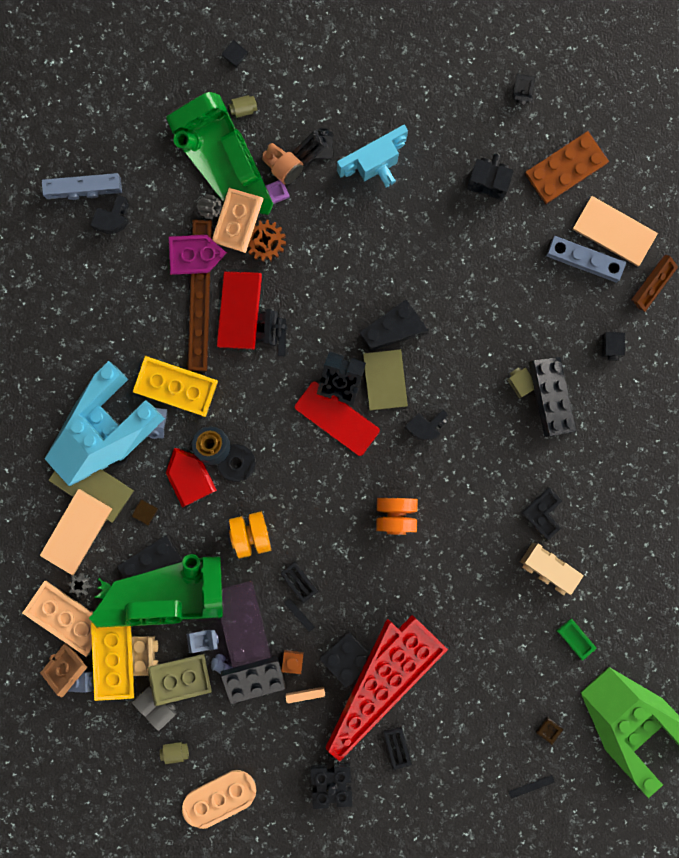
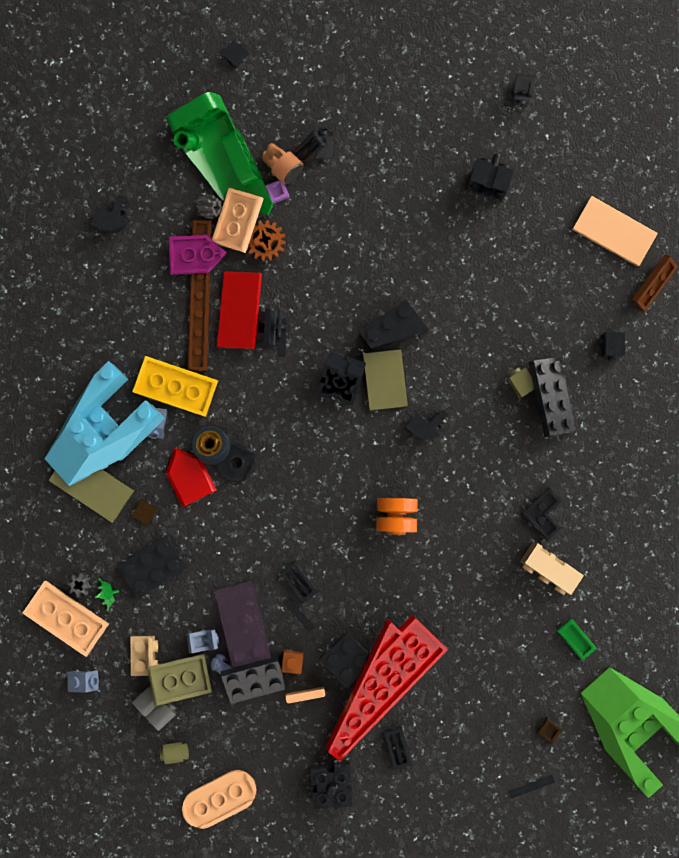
light nougat tile [40,489,112,575] -> none
medium nougat plate [40,643,87,697] -> none
sand blue piece [42,173,122,200] -> none
green panel [89,554,223,628] -> none
yellow plate [91,622,134,701] -> none
olive brick [228,95,258,118] -> none
light orange wheel [229,511,271,559] -> none
red piece [295,382,380,456] -> none
medium azure brick [337,124,408,187] -> none
dark orange plate [525,131,609,204] -> none
sand blue piece [546,236,626,283] -> none

